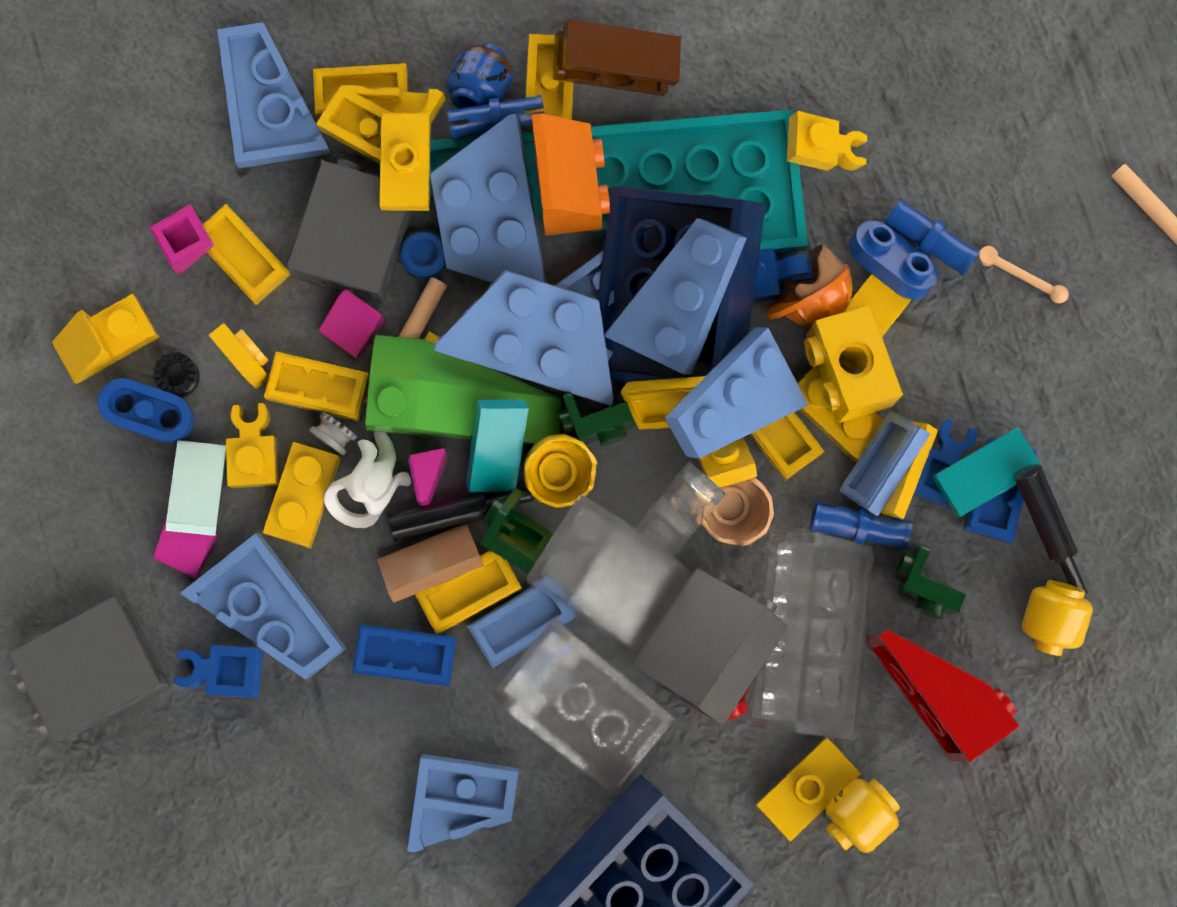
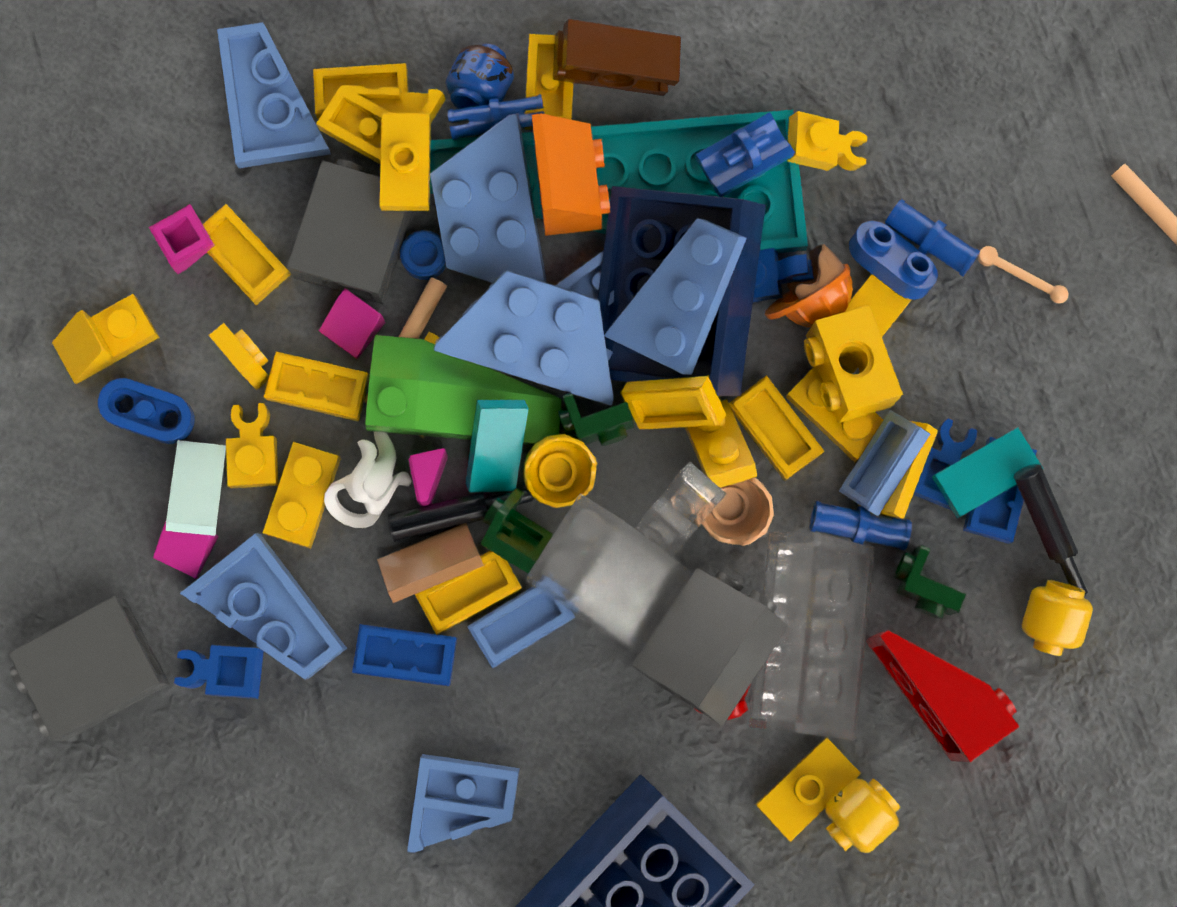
black bush [153,352,200,397] -> none
light grey bush [309,412,358,456] -> none
clear slope [492,618,675,794] -> none
medium blue wing [665,327,808,458] -> none
none -> blue hips [695,112,795,197]

